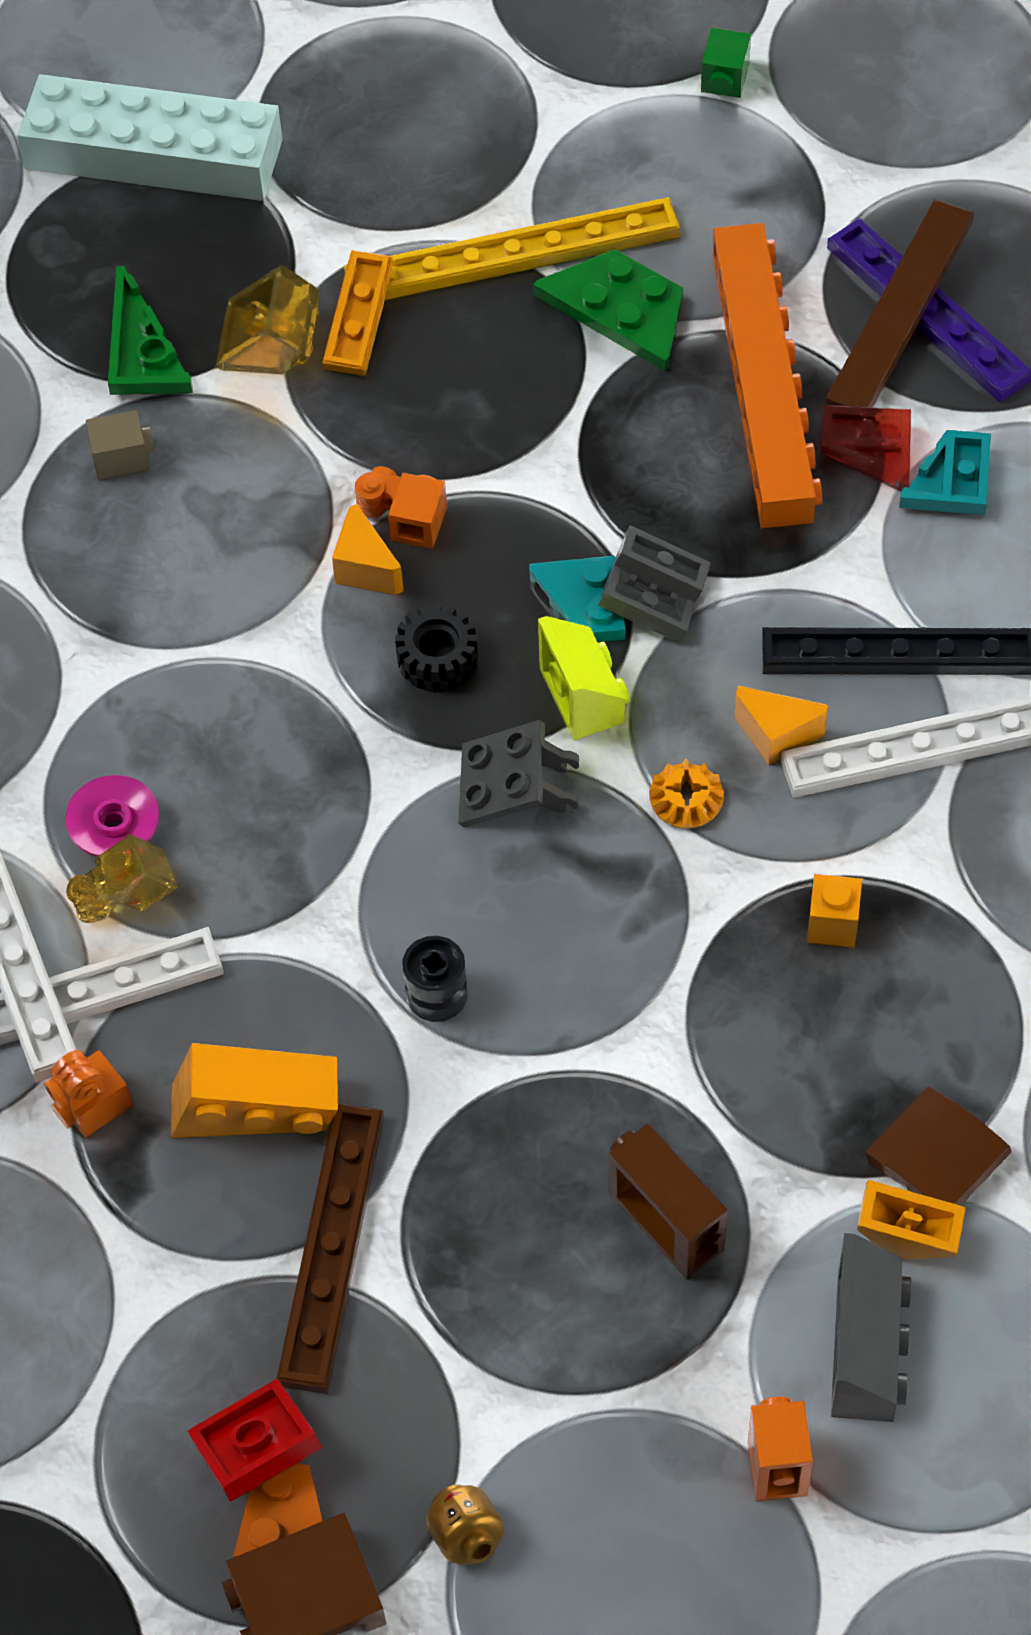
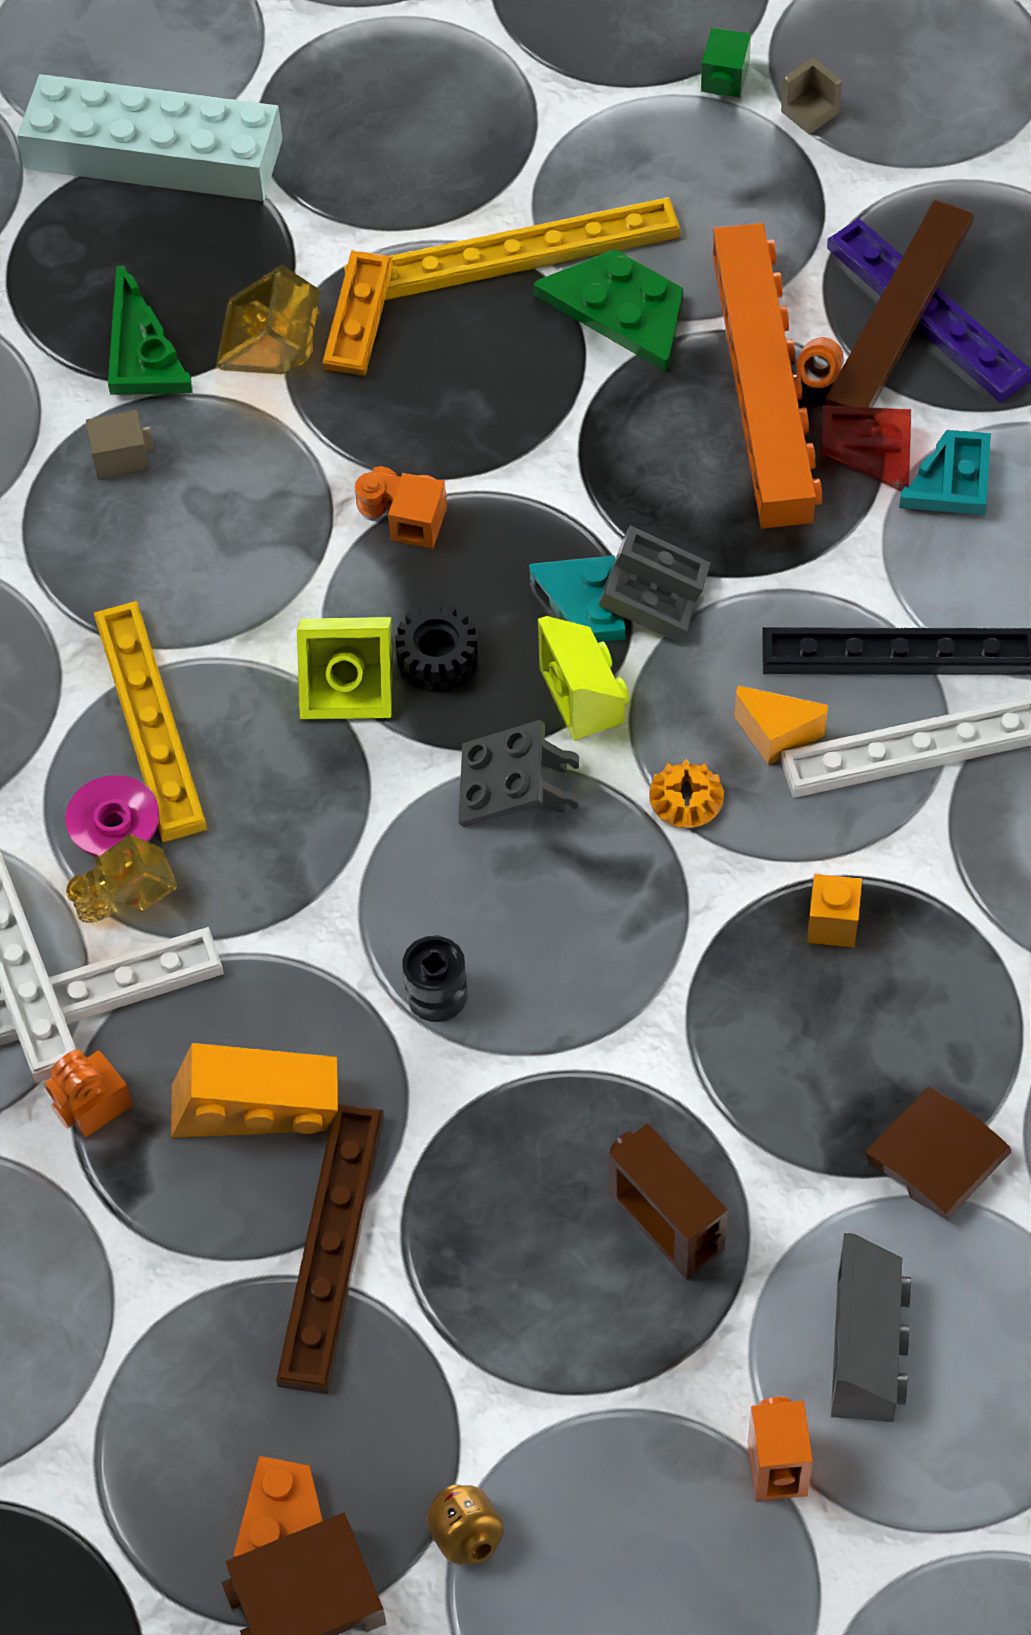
red plate [187,1379,322,1502] -> none
light orange slope [332,504,403,595] -> none
light orange slope [857,1180,966,1260] -> none
none -> yellow tile [94,601,207,843]
none -> neon yellow slope [297,617,393,719]
none -> dark tan panel [781,57,842,134]
none -> orange brick [796,337,844,388]

